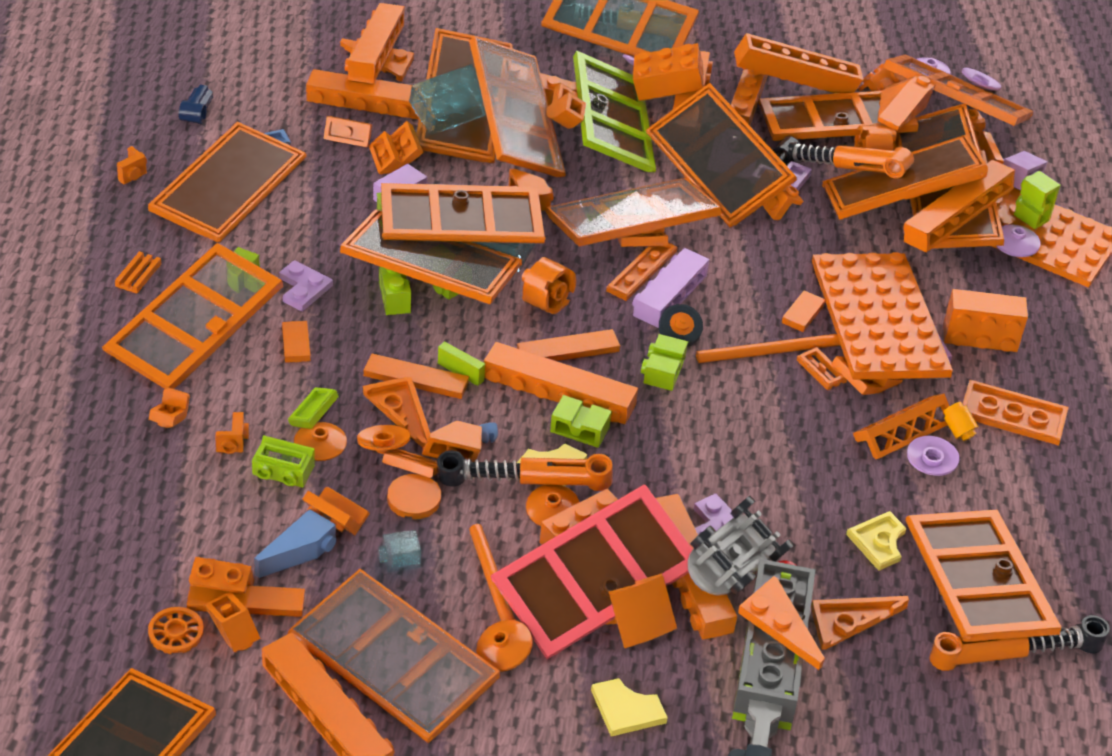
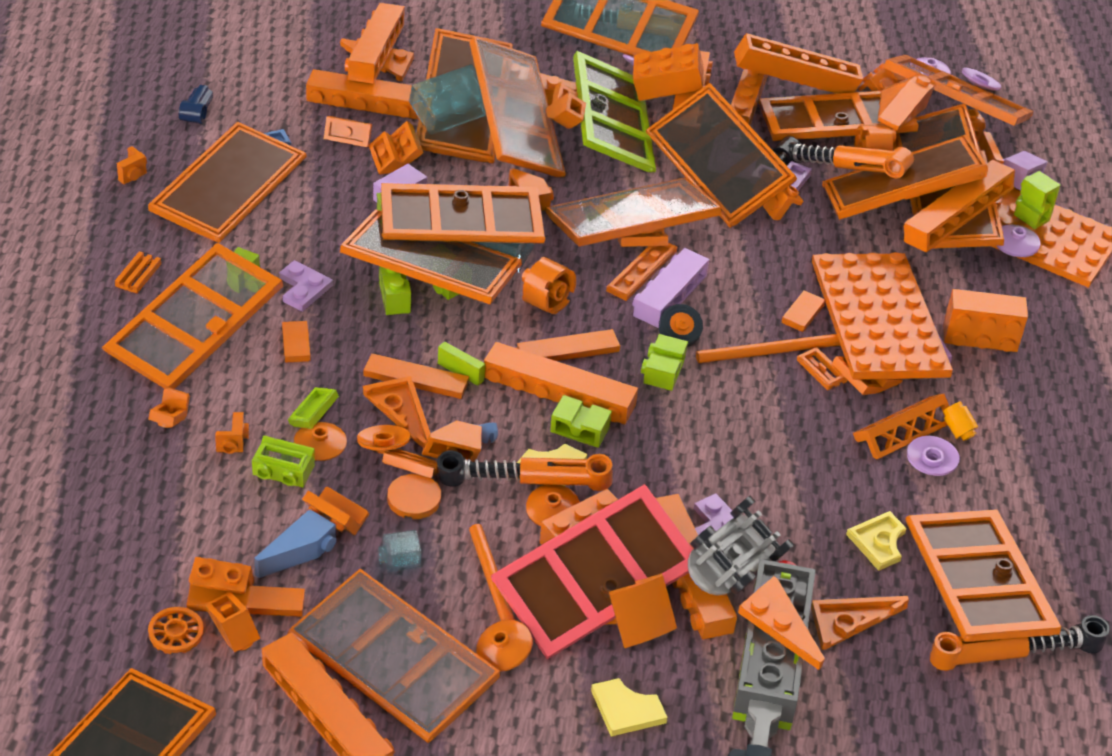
orange tile [962,380,1069,446] -> none

